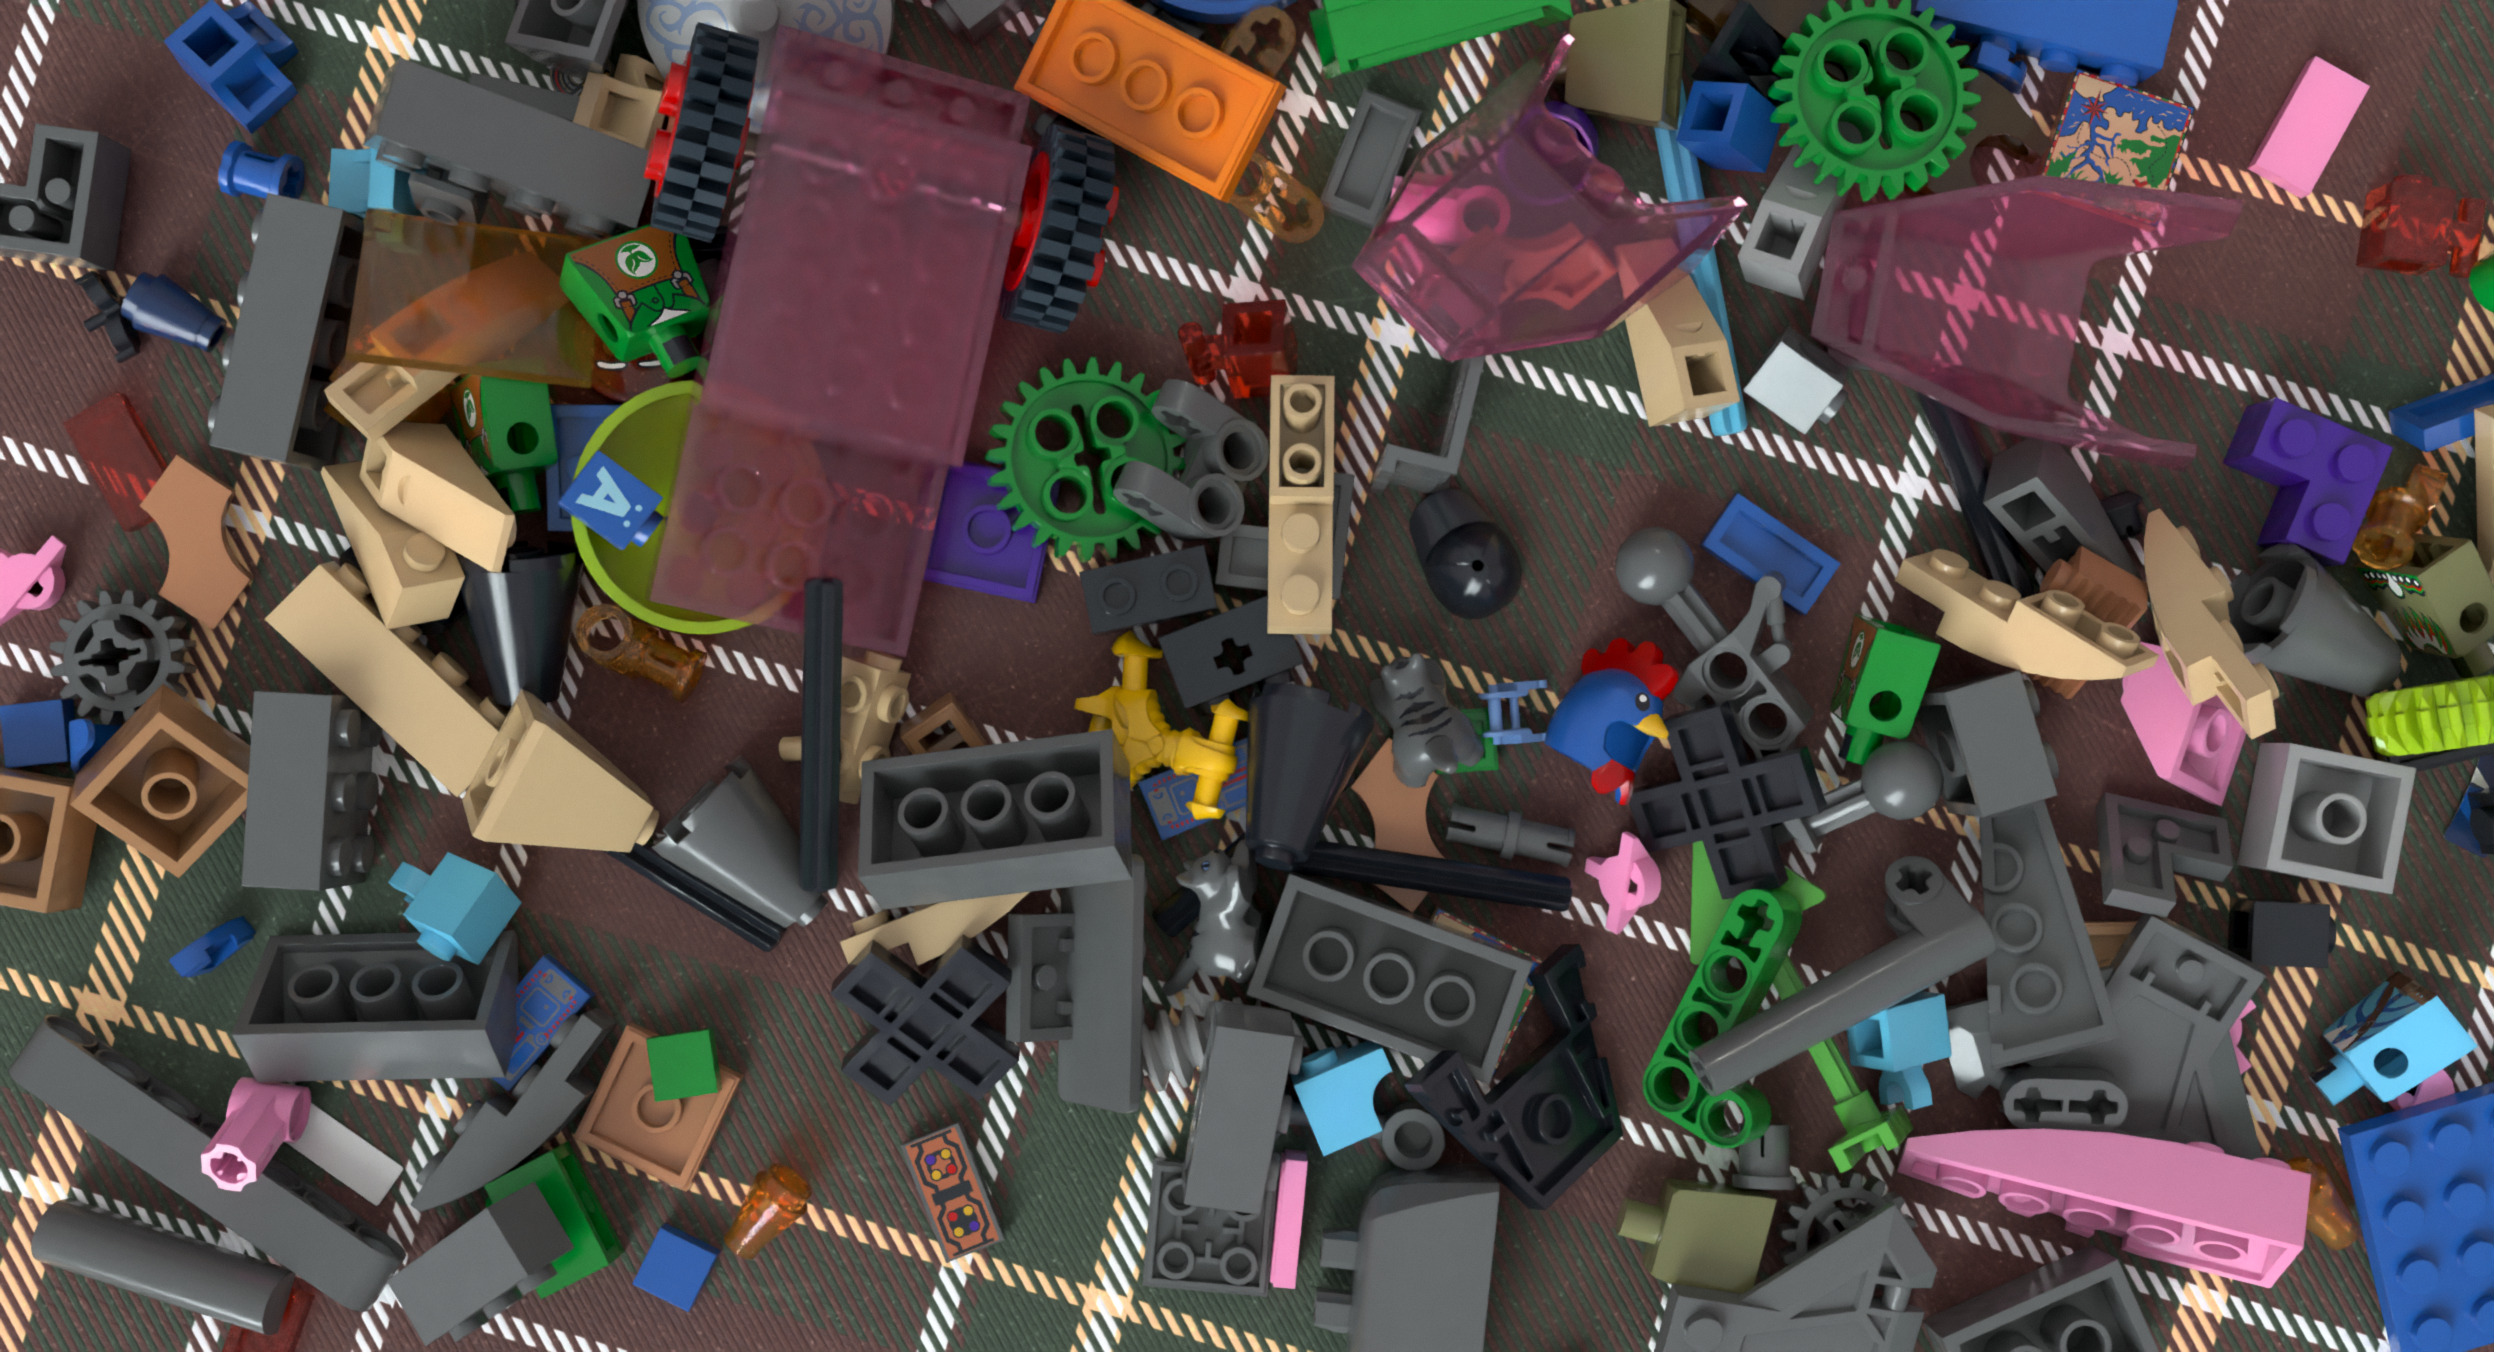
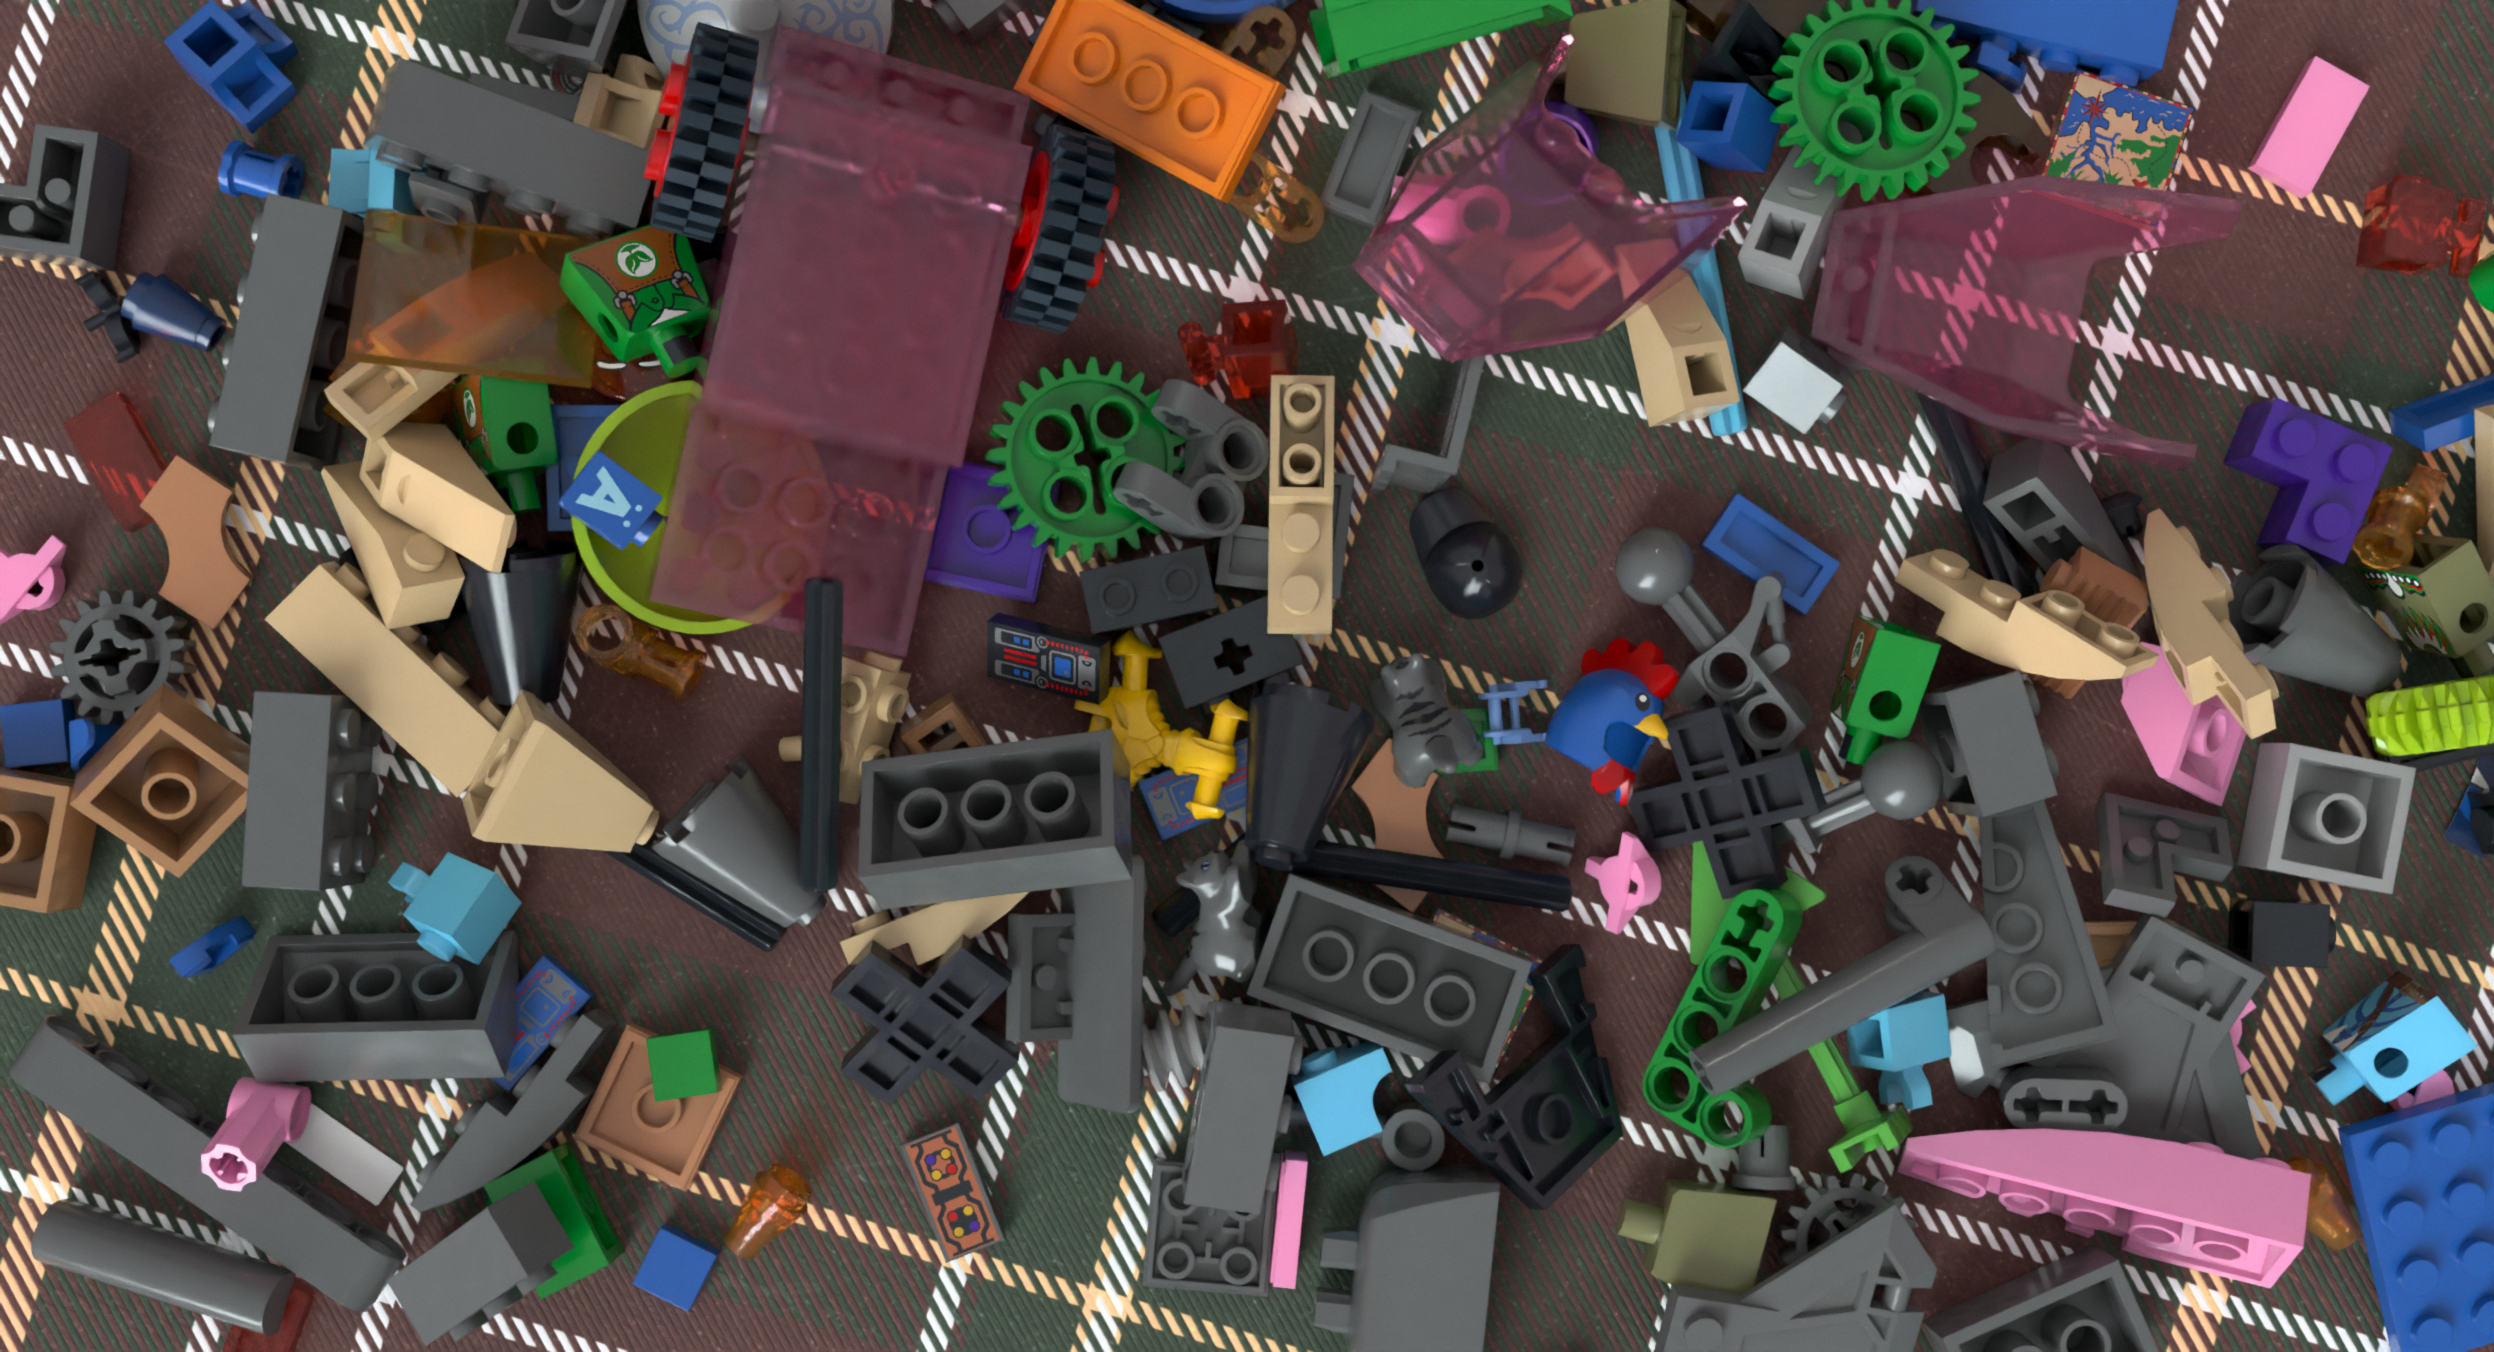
none -> black tile [987,612,1110,705]

